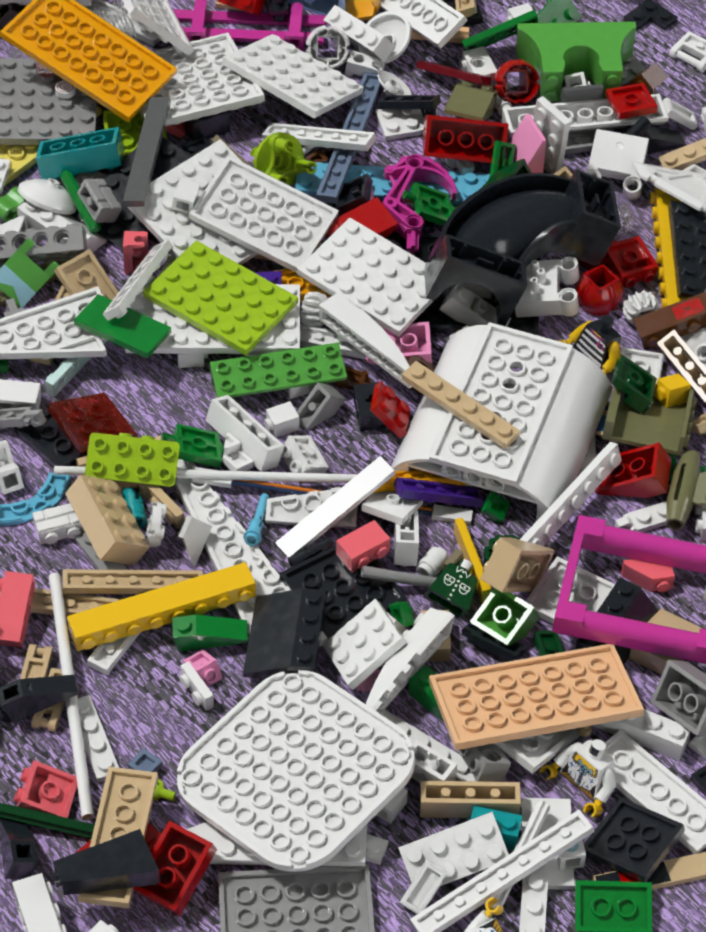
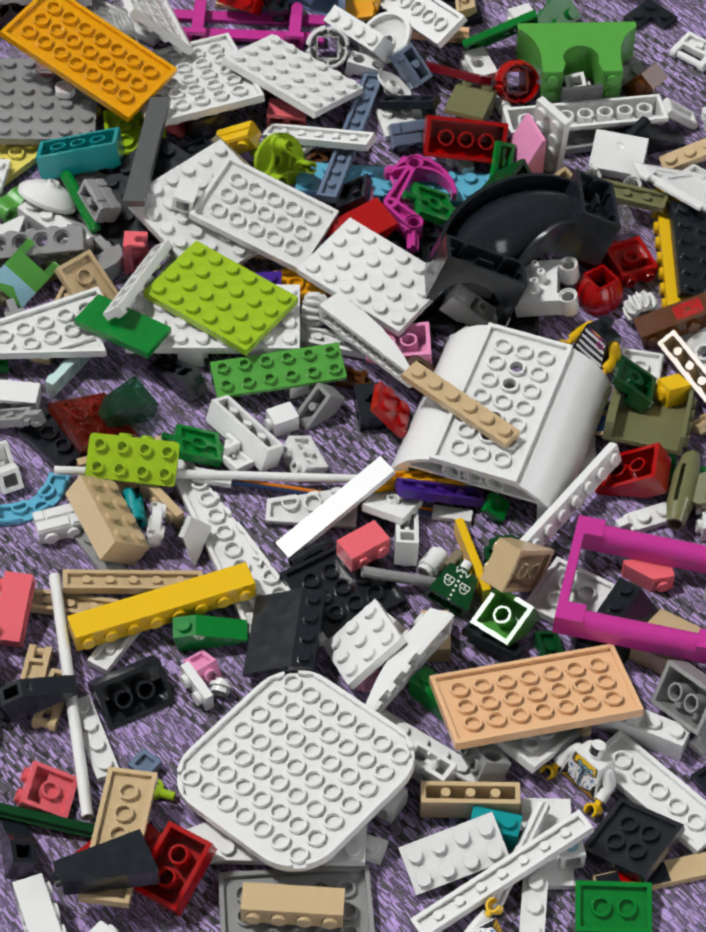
medium azure pin [243,493,269,546] -> none
green plate [389,601,414,627] -> none
white tile [399,859,448,914] -> none
red plate [605,83,658,120] -> none
none -> black slope [87,655,176,730]
none -> light grey brick [93,235,123,280]
none -> clear green slope [98,376,159,428]
none -> black slope [147,356,208,401]
none -> white plate [209,678,233,697]
none -> yellow brick [216,120,261,154]
none -> tan brick [240,882,345,929]
none -> coral slope [266,98,307,128]
none -> sand blue brick [388,119,425,153]
none -> sand blue brick [389,42,433,90]
none -> olive plate [602,178,670,214]

